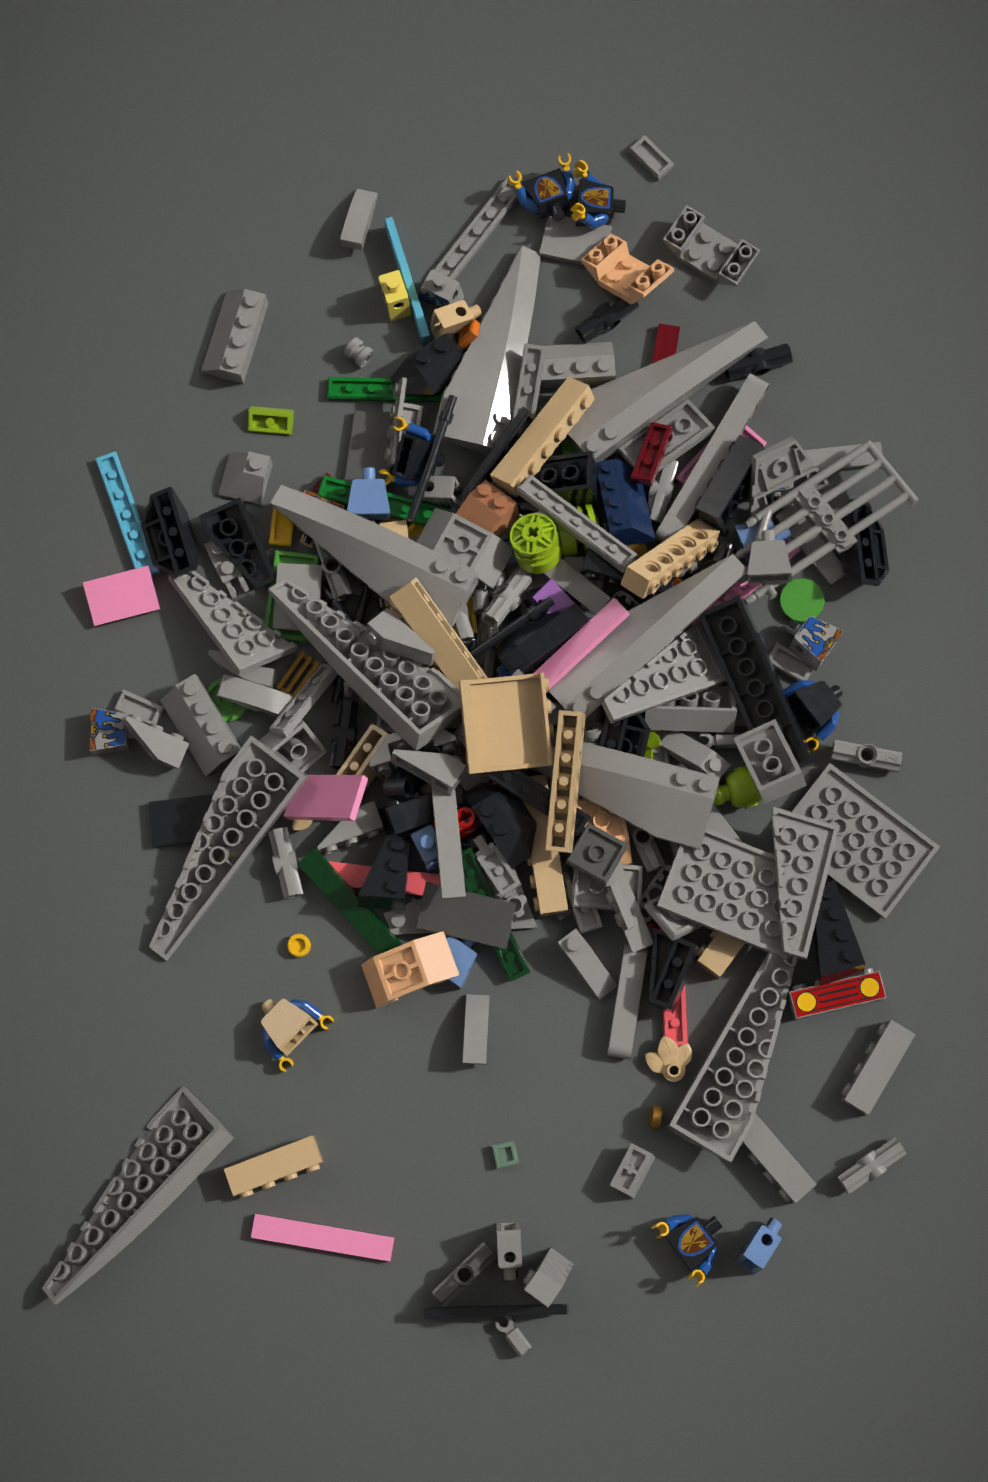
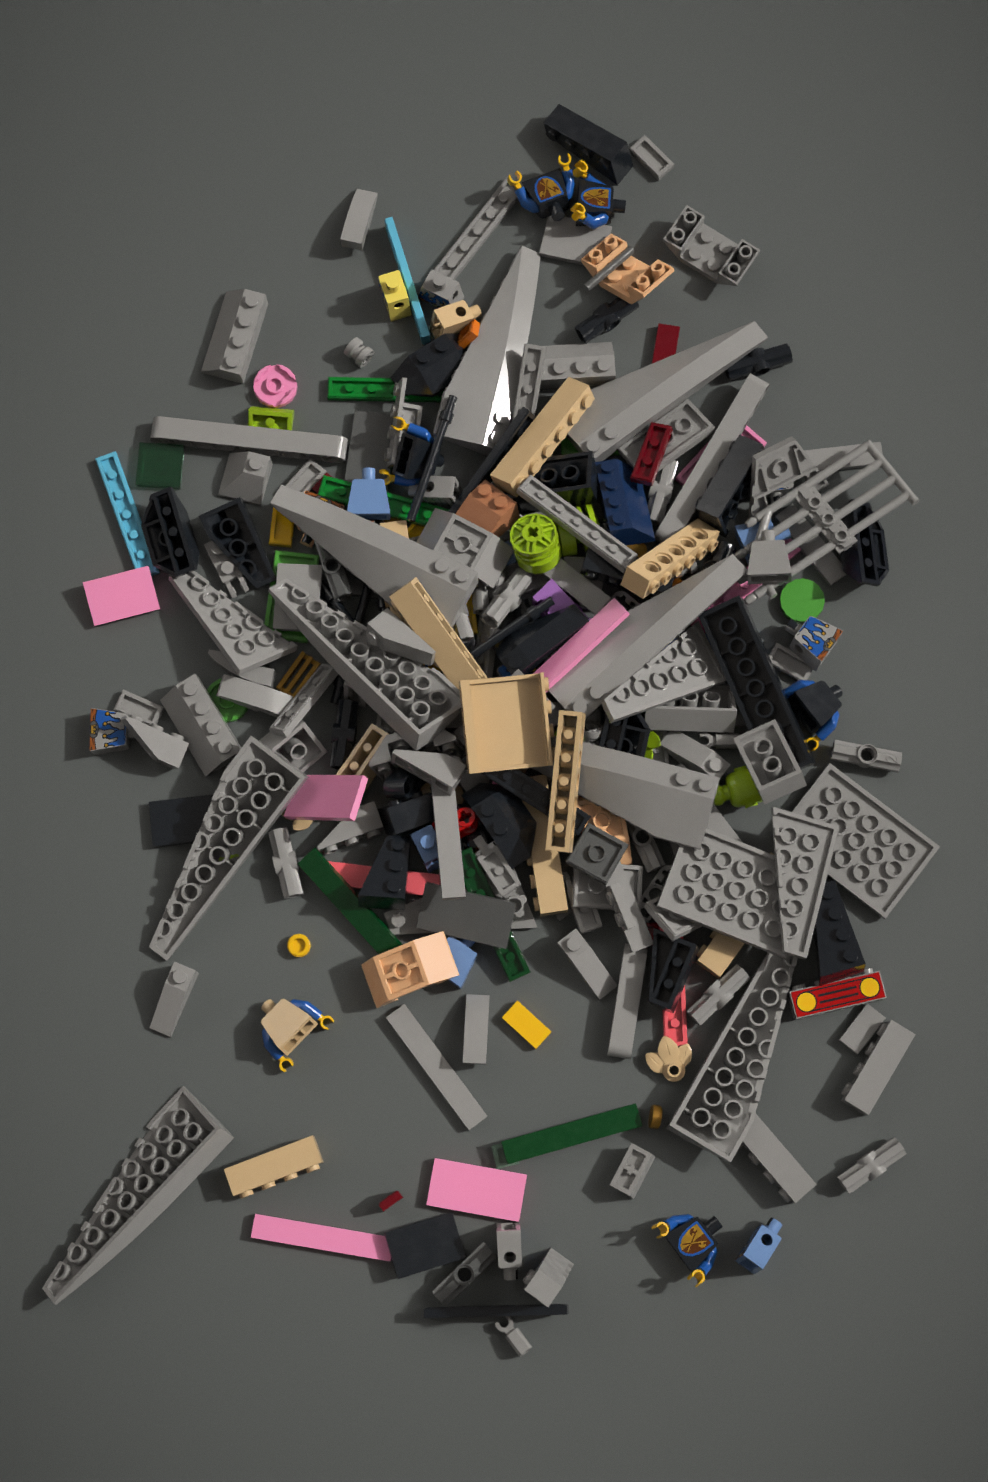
none -> clear green tile [135,442,185,489]
none -> light grey beam [150,416,348,463]
none -> light grey slope [150,962,199,1037]
none -> bright pink tile [253,365,297,408]
none -> light grey tile [285,458,327,493]
none -> dark red tile [379,1190,404,1212]
none -> black tile [384,1212,466,1279]
none -> light grey tile [386,1004,488,1130]
none -> bright pink tile [426,1158,527,1222]
none -> dark green tile [501,1103,642,1165]
none -> yellow tile [502,1000,551,1049]
none -> black wedge [543,104,633,185]
none -> dark grey bar [583,246,635,292]
none -> light grey piece [686,964,750,1026]
none -> light grey tile [839,1003,886,1055]

